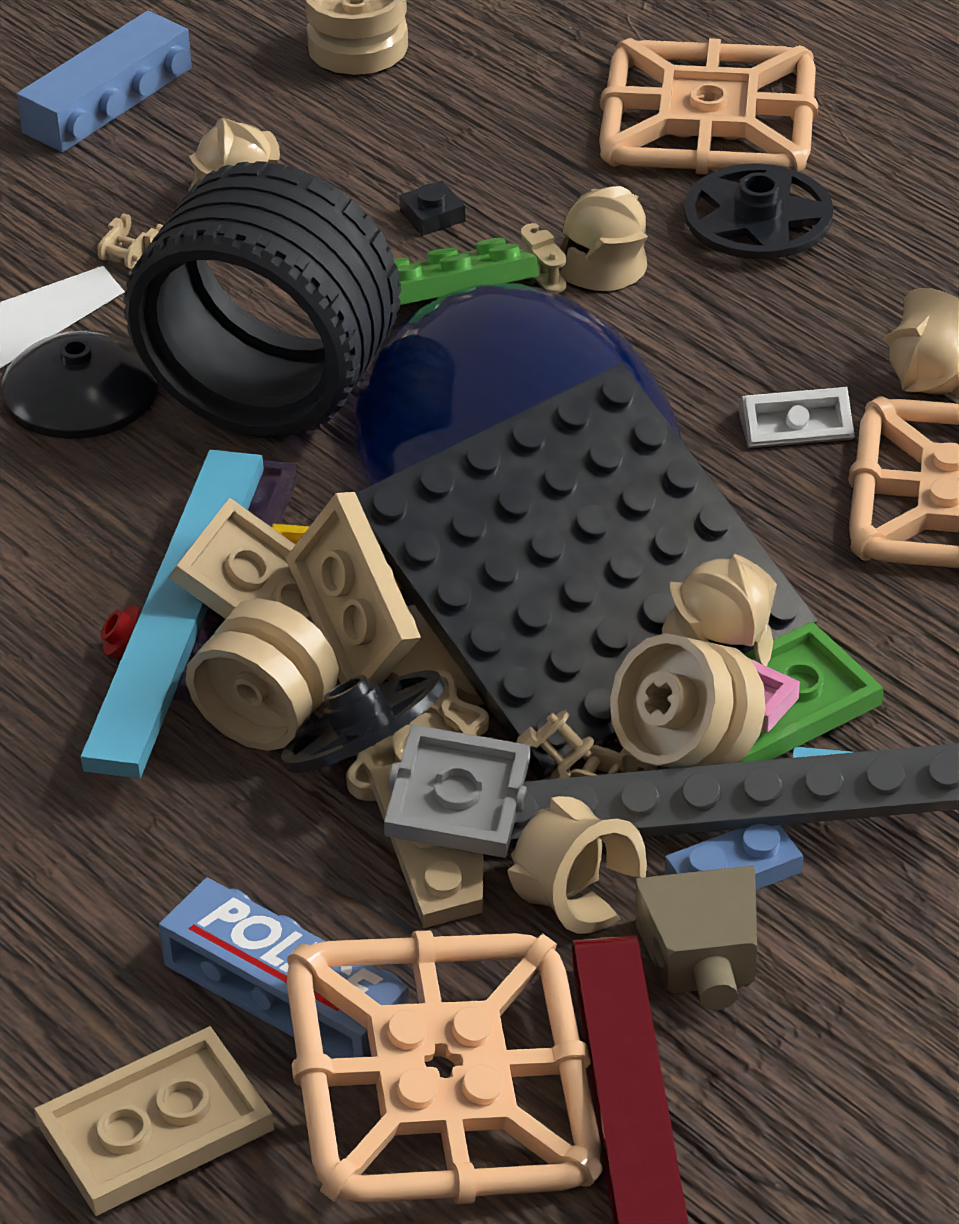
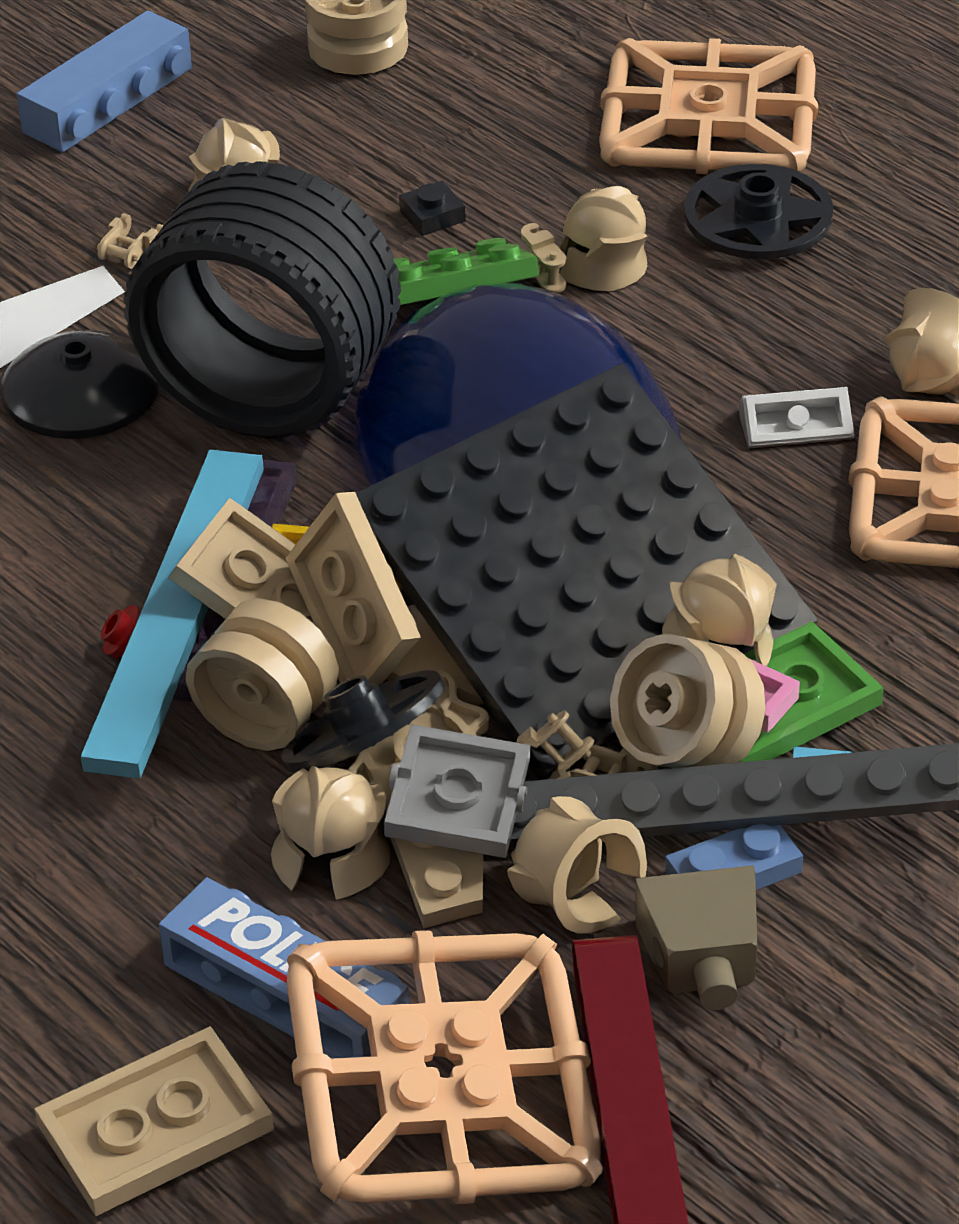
none -> tan helmet [271,766,390,900]

